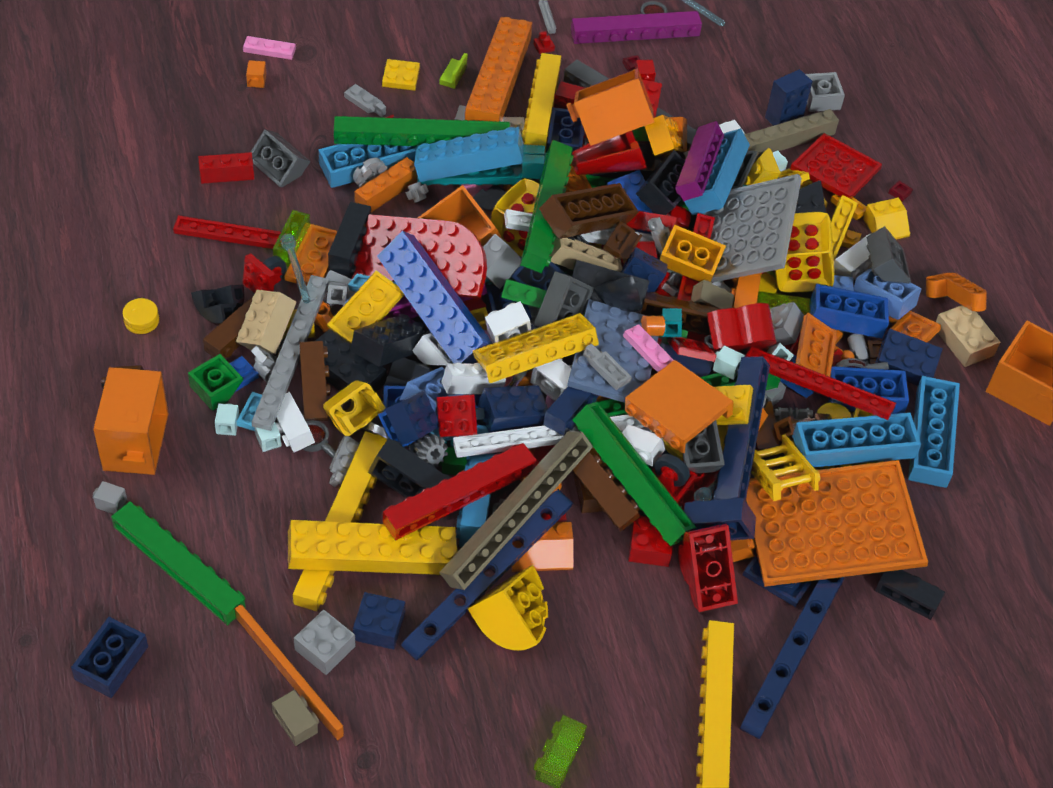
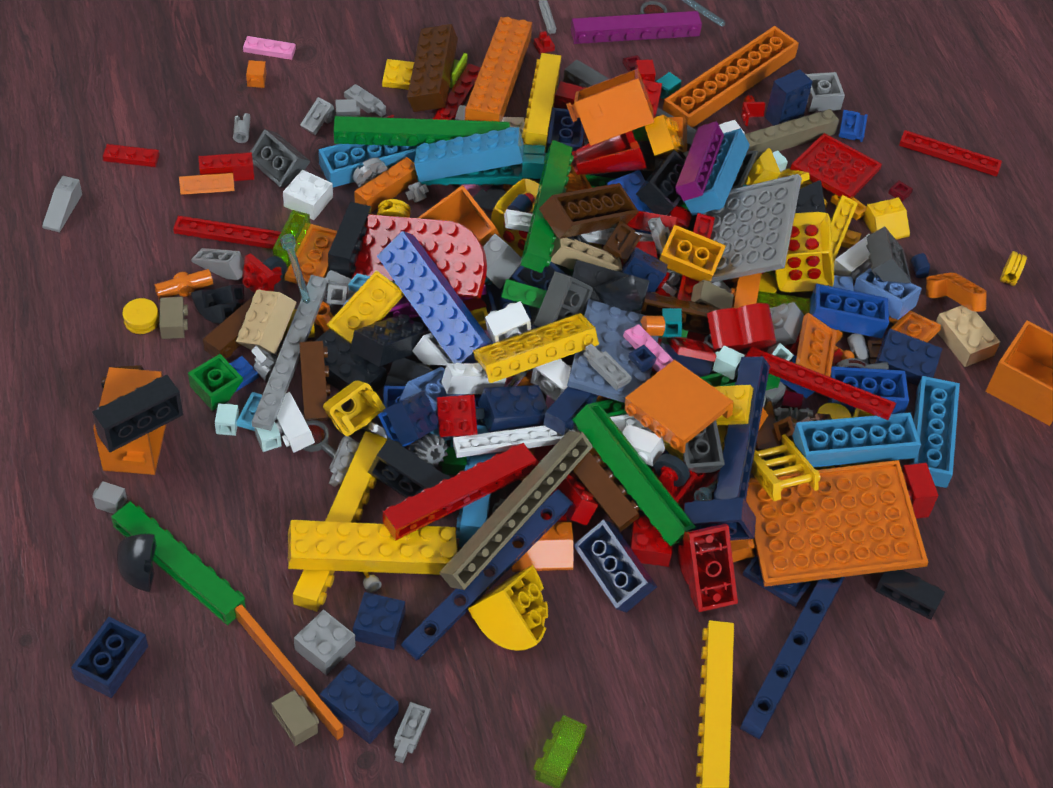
none -> light grey slope [42,176,82,232]
none -> black brick [92,375,183,452]
none -> red plate [103,144,160,167]
none -> black brick [117,534,157,592]
none -> orange piece [154,269,213,300]
none -> dark tan brick [160,297,188,339]
none -> orange plate [179,173,235,195]
none -> light grey slope [191,248,244,280]
none -> light grey hinge [233,113,251,143]
none -> white brick [283,170,333,220]
none -> light grey plate [300,97,336,135]
none -> dark blue brick [320,664,399,744]
none -> light grey brick [335,99,360,117]
none -> light grey hinge [363,572,382,593]
none -> yellow head [377,199,411,218]
none -> light grey hinge [394,702,431,763]
none -> reddish brown brick [407,24,458,112]
none -> red plate [433,64,481,120]
none -> dark blue brick [507,194,533,213]
none -> red brick [550,473,598,526]
none -> dark blue brick [573,519,657,613]
none -> dark blue brick [628,345,657,372]
none -> teal brick [656,72,682,100]
none -> orange brick [663,26,799,128]
none -> red bracket [741,95,766,126]
none -> dark red tile [781,390,804,410]
none -> blue plate [839,110,868,142]
none -> red plate [899,130,1002,177]
none -> red brick [902,463,939,519]
none -> dark blue brick [910,253,930,278]
none -> yellow head [1000,251,1027,286]

